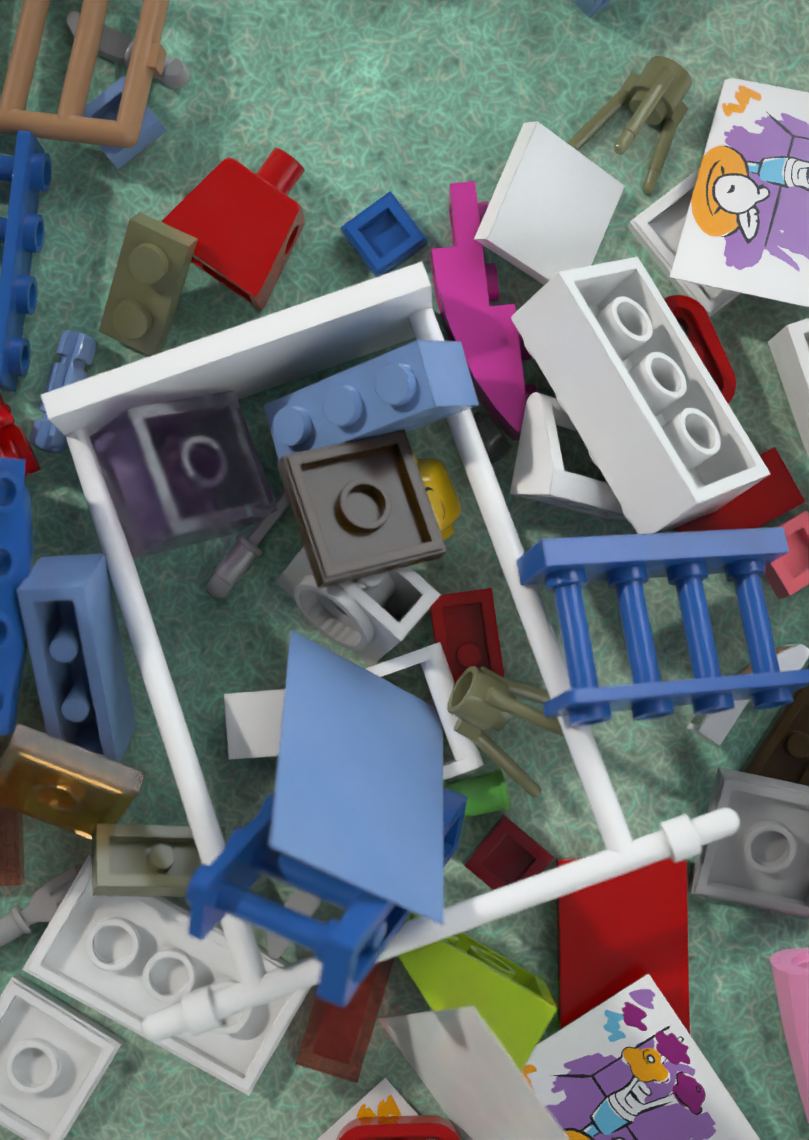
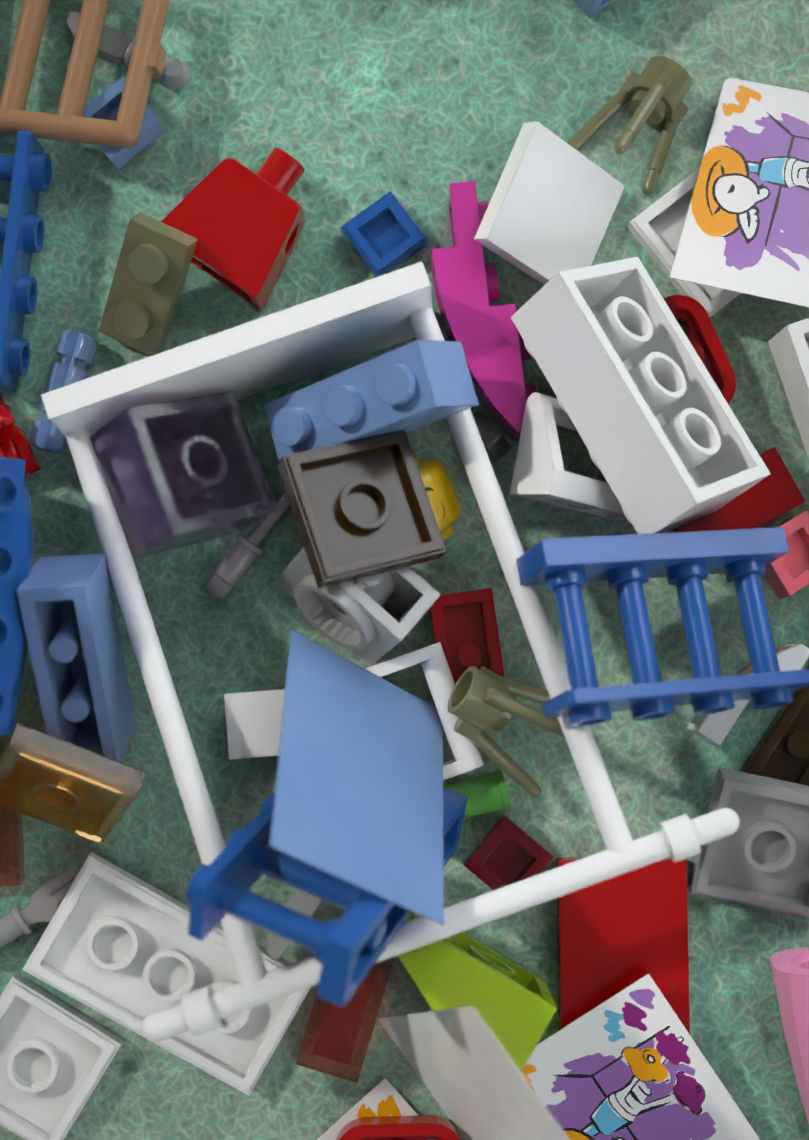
olive plate [92,823,226,897] -> none

